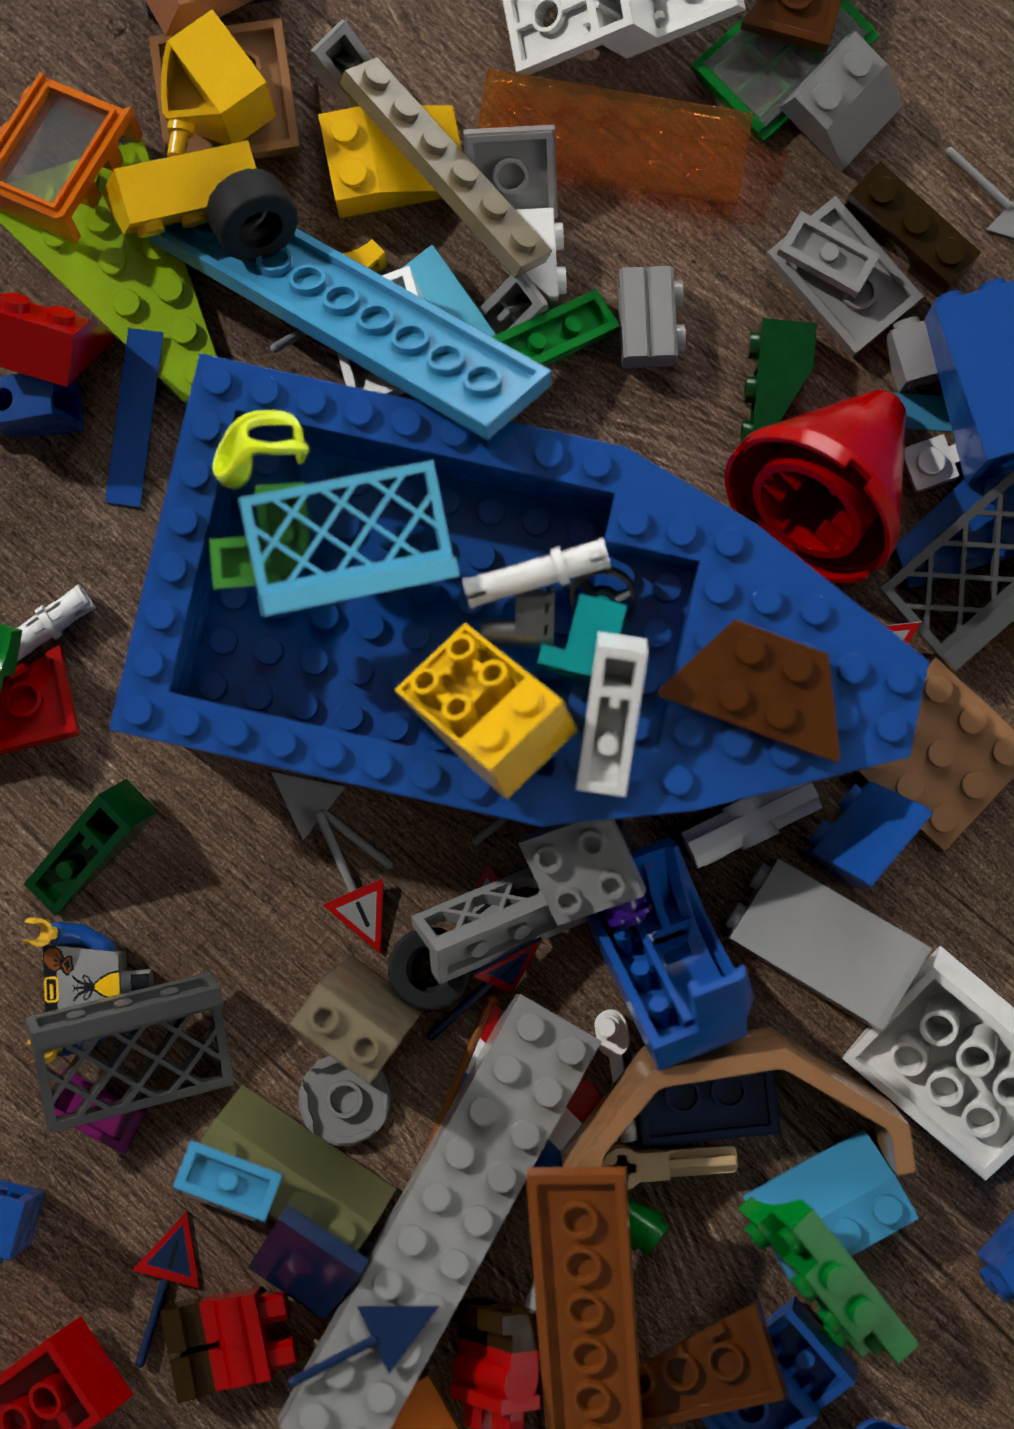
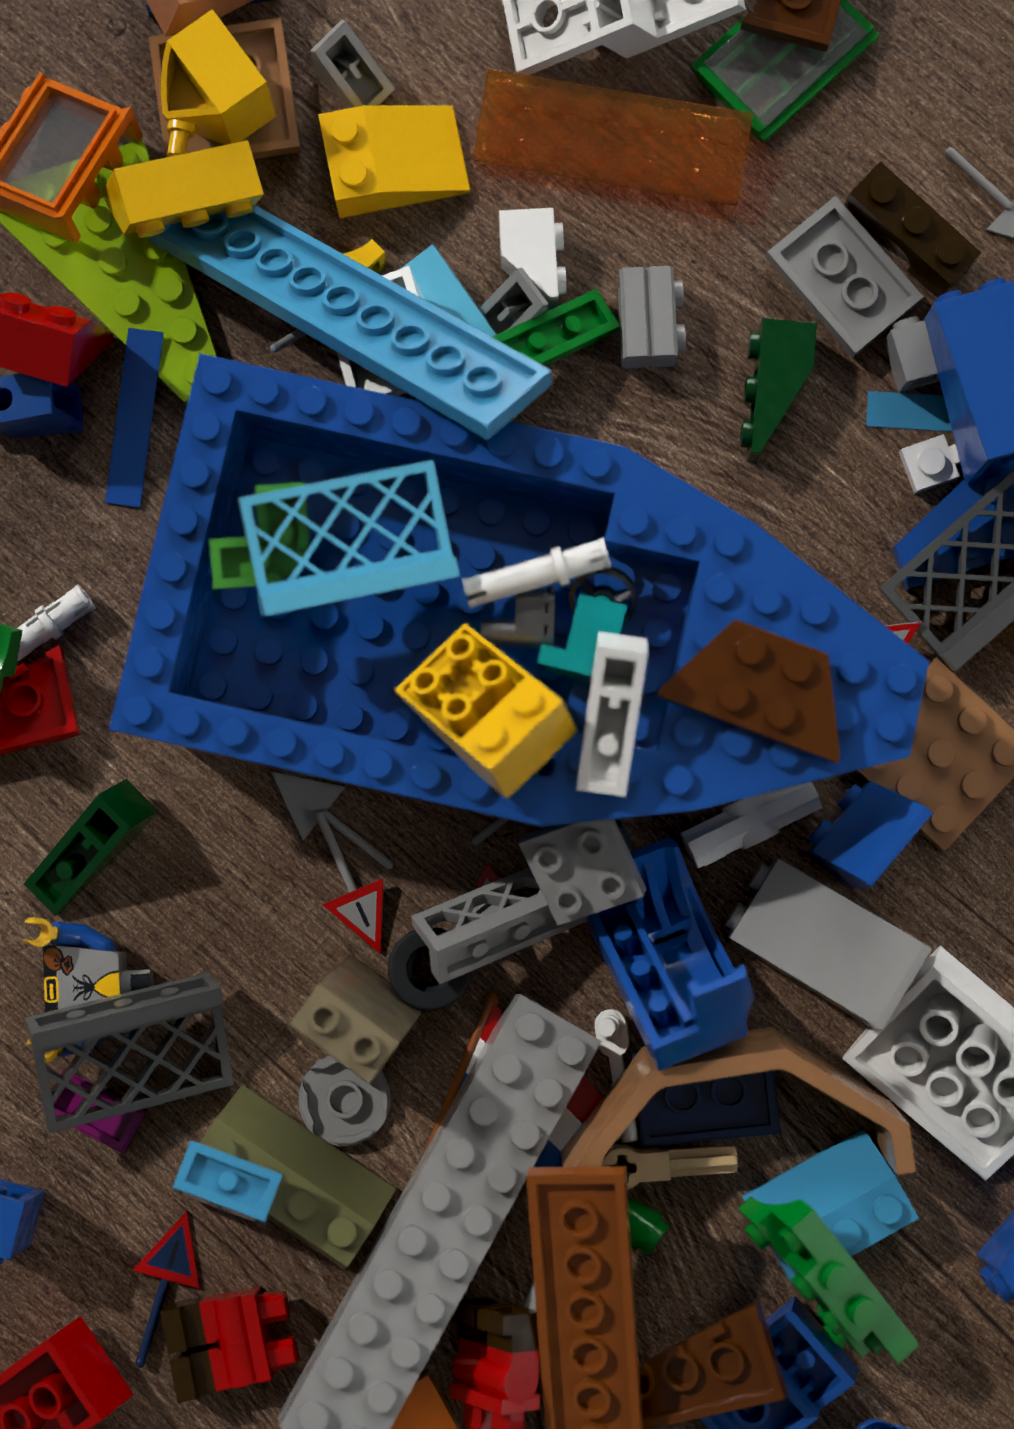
black tyre [206,169,298,261] -> none
neon yellow piece [213,410,310,489] -> none
dark blue tile [247,1206,368,1320] -> none
dark blue piece [287,1305,439,1387] -> none
dark tan plate [340,57,552,278] -> none
dark blue piece [427,937,542,1040] -> none
light grey plate [463,125,558,218] -> none
dark purple plate [603,896,652,929] -> none
red cone [725,390,907,583] -> none
light grey plate [777,211,881,298] -> none
light grey slope [779,31,902,172] -> none

